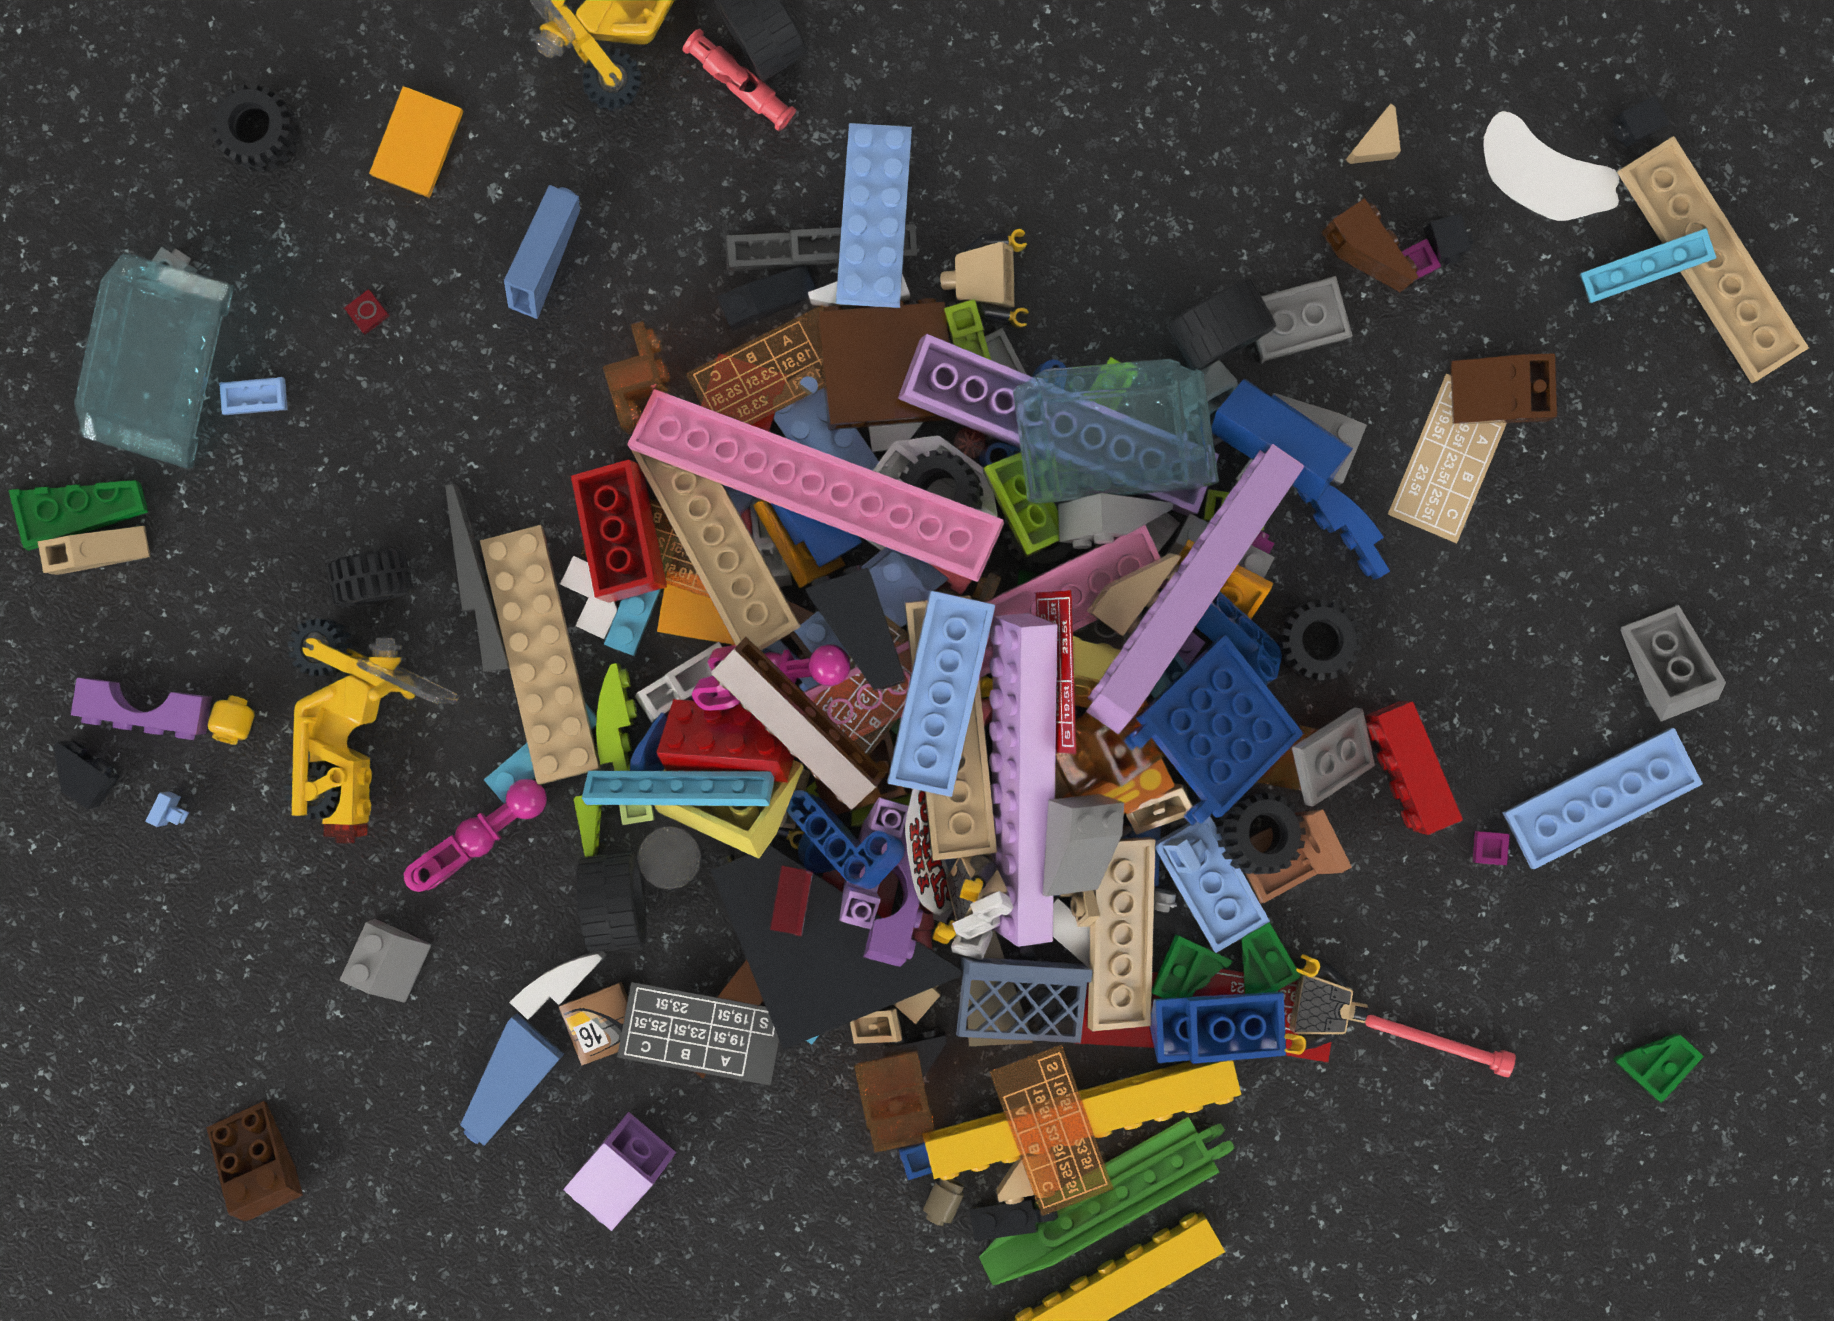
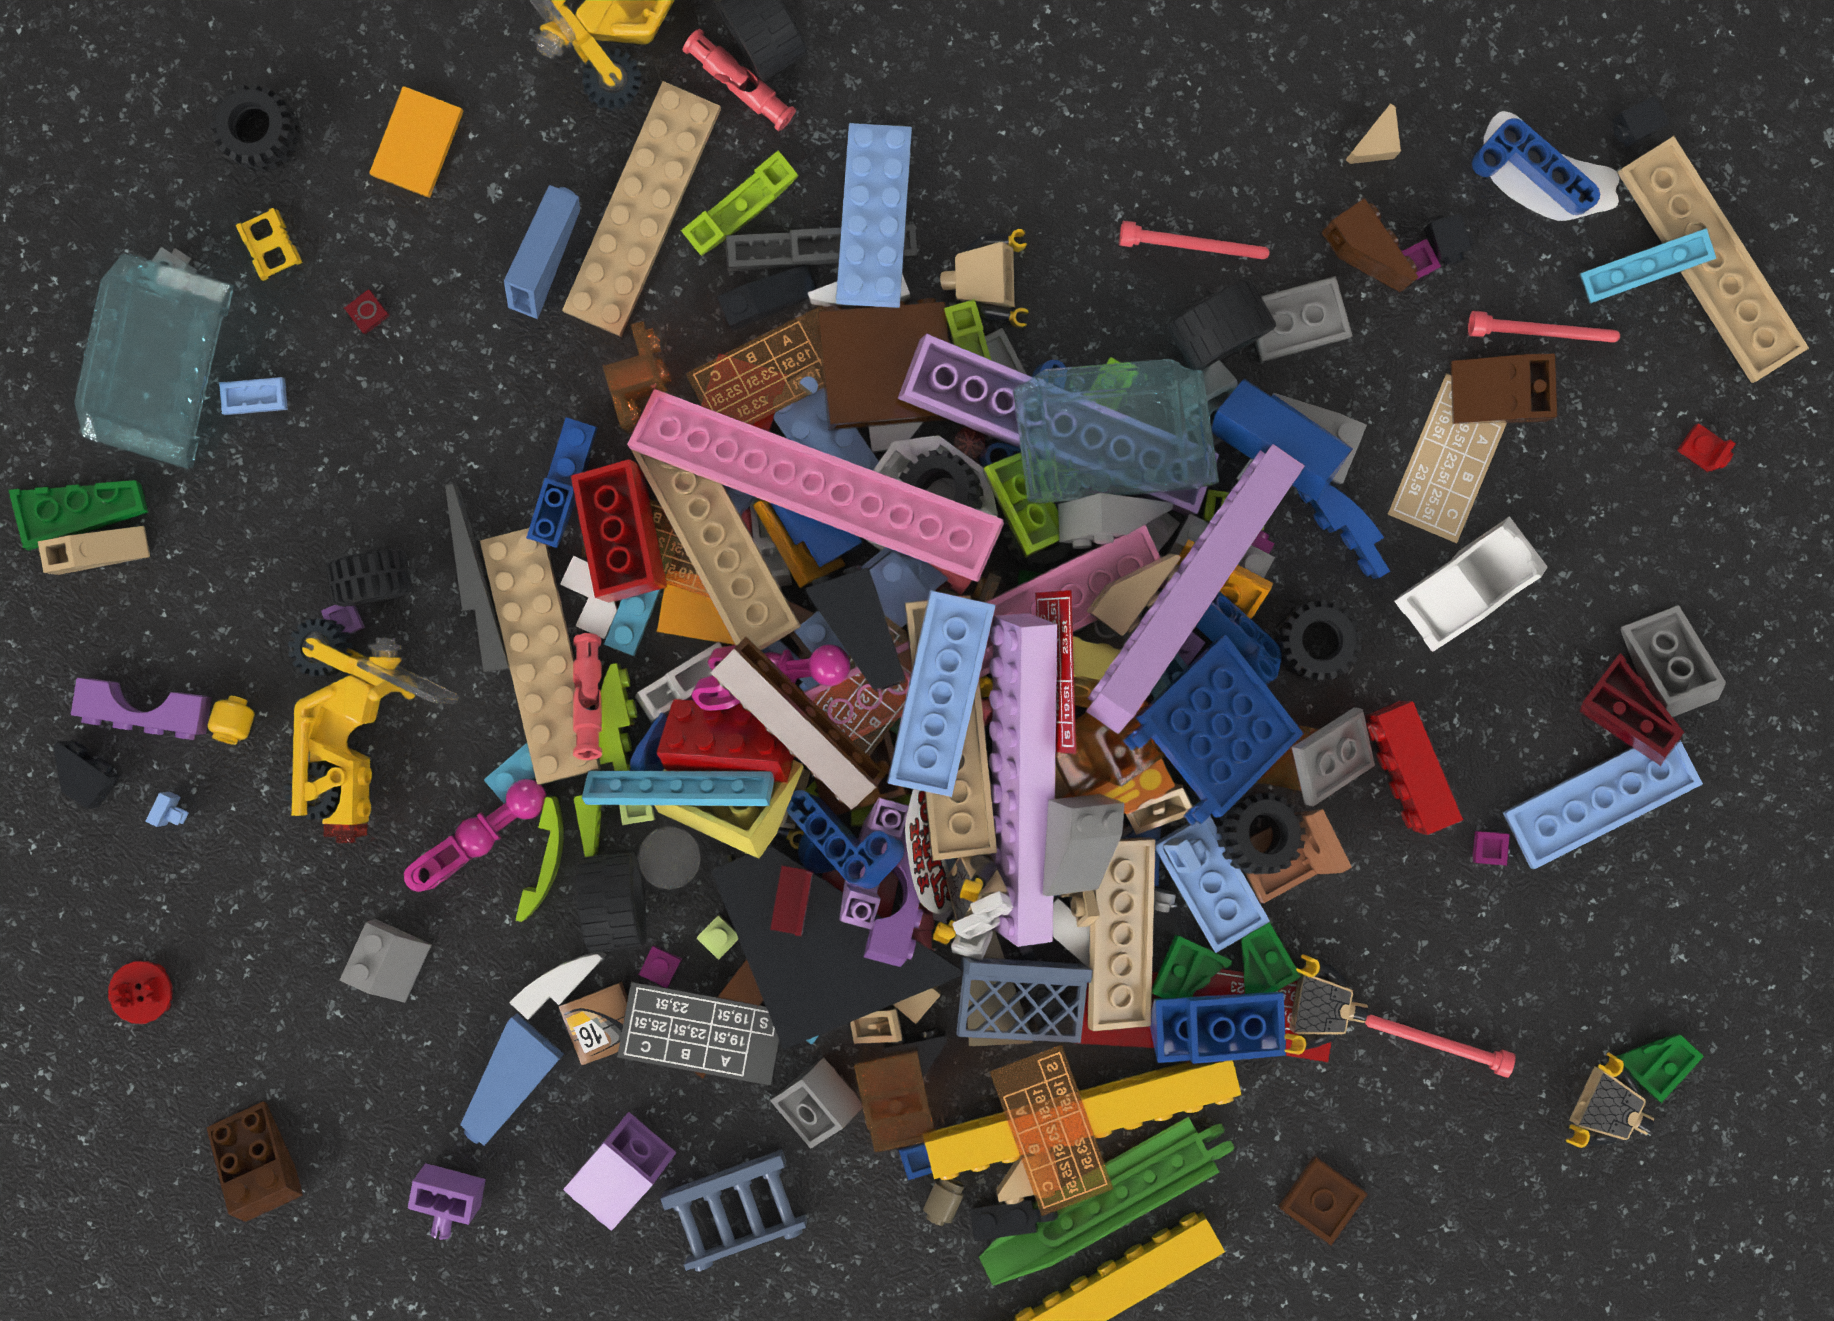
none -> red plate [108,961,172,1024]
none -> yellow piece [236,208,303,281]
none -> medium lavender tile [321,605,365,634]
none -> medium lavender brick [408,1163,486,1240]
none -> lime slope [516,796,564,922]
none -> blue slope [526,417,598,548]
none -> tan plate [562,81,721,337]
none -> coral piece [573,633,602,760]
none -> magenta plate [639,945,682,988]
none -> sand blue fence [660,1149,807,1272]
none -> lime slope [681,150,799,256]
none -> yellowish green plate [697,914,738,960]
none -> light grey slope [770,1057,864,1149]
none -> coral piece [1119,220,1270,259]
none -> reddish brown tile [1278,1155,1368,1246]
none -> white piece [1395,516,1547,652]
none -> coral piece [1468,311,1620,342]
none -> blue beam [1472,118,1600,215]
none -> torso [1566,1052,1654,1148]
none -> dark red wedge [1580,653,1684,766]
none -> red bracket [1677,423,1736,472]

